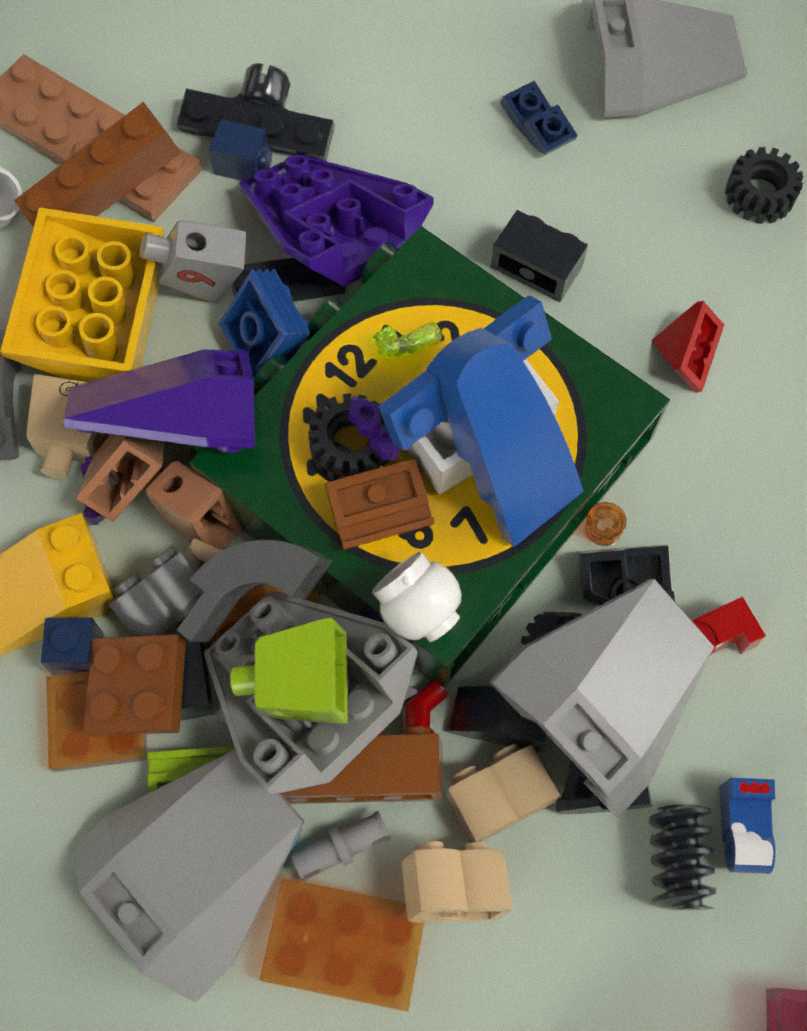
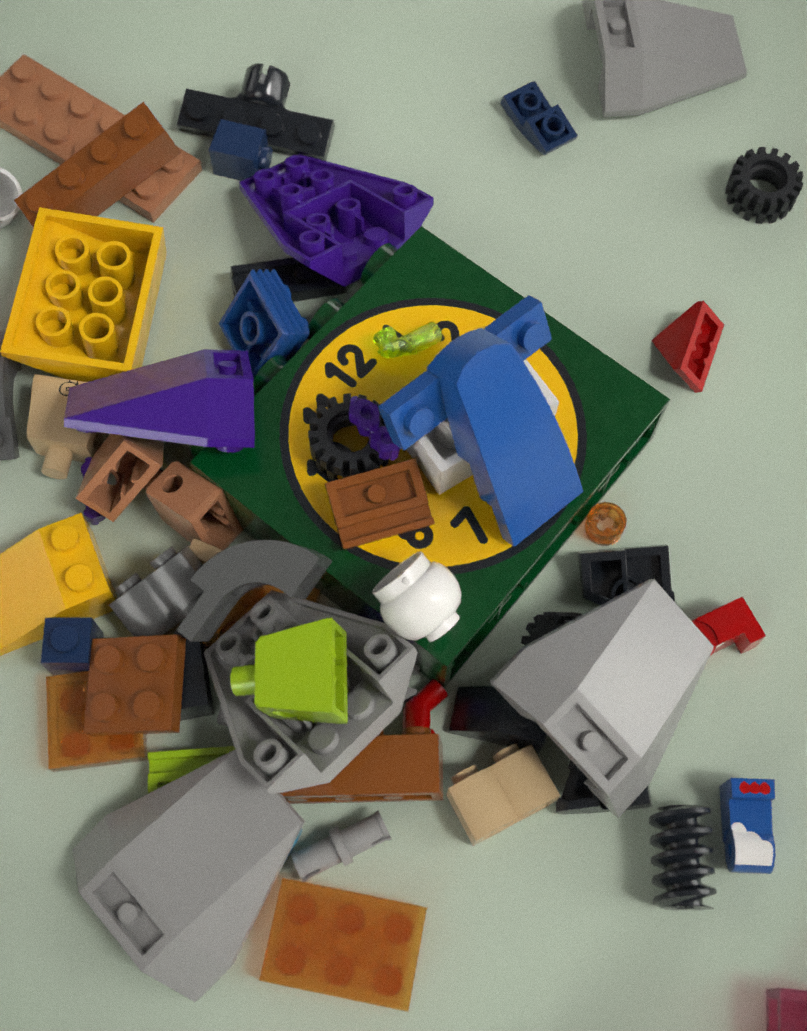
light grey torso [139,220,246,303] -> none
tan brick [401,841,513,923] -> none
black brick [490,210,588,302] -> none

